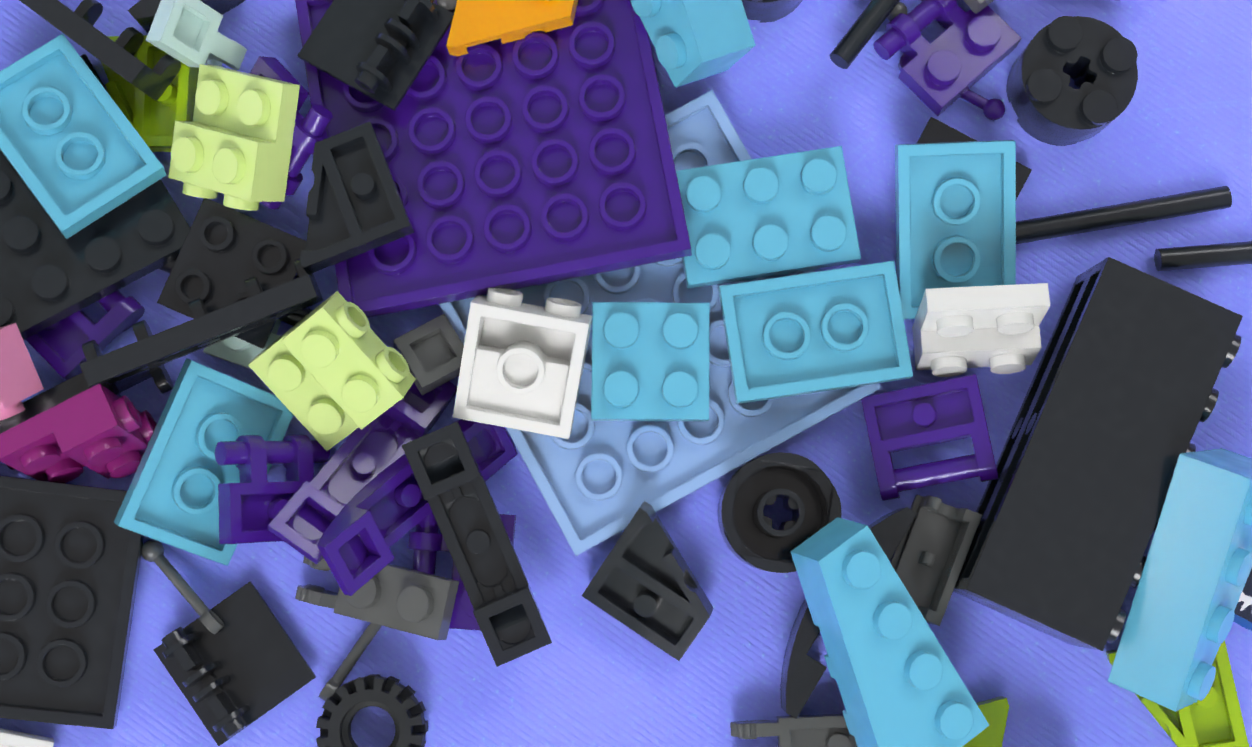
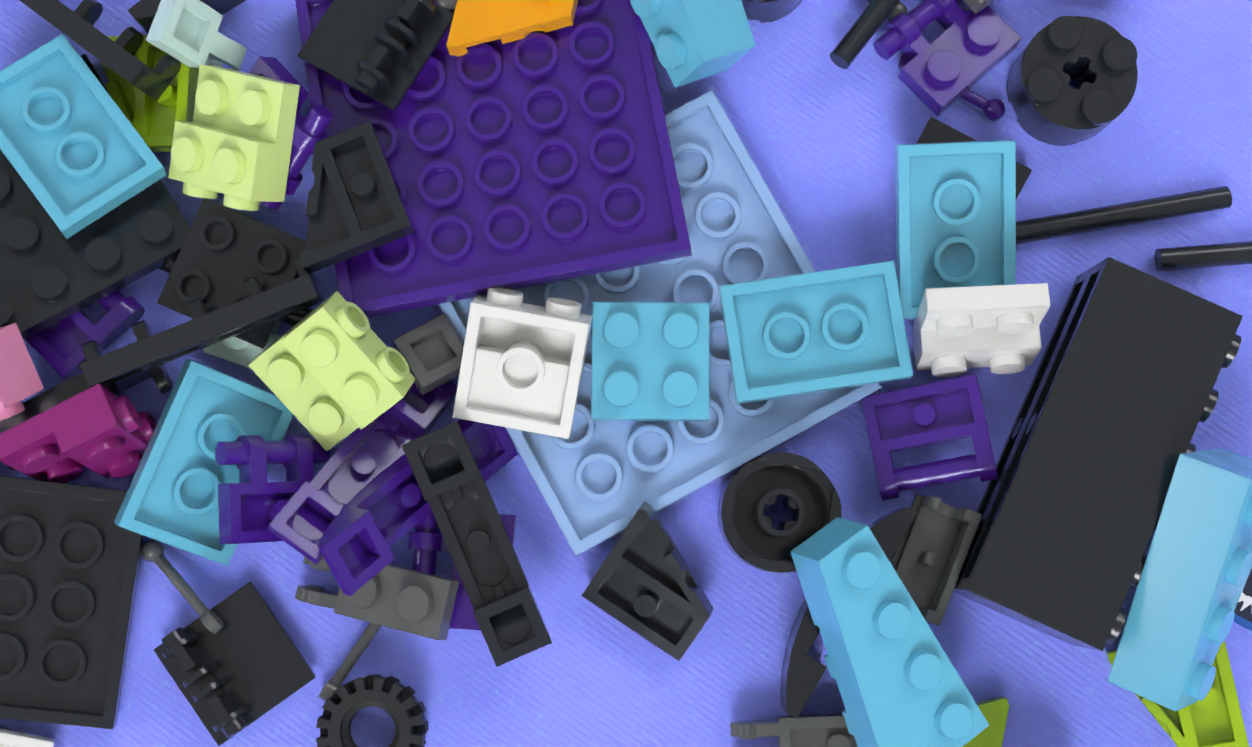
medium azure plate [676,146,861,289] -> none

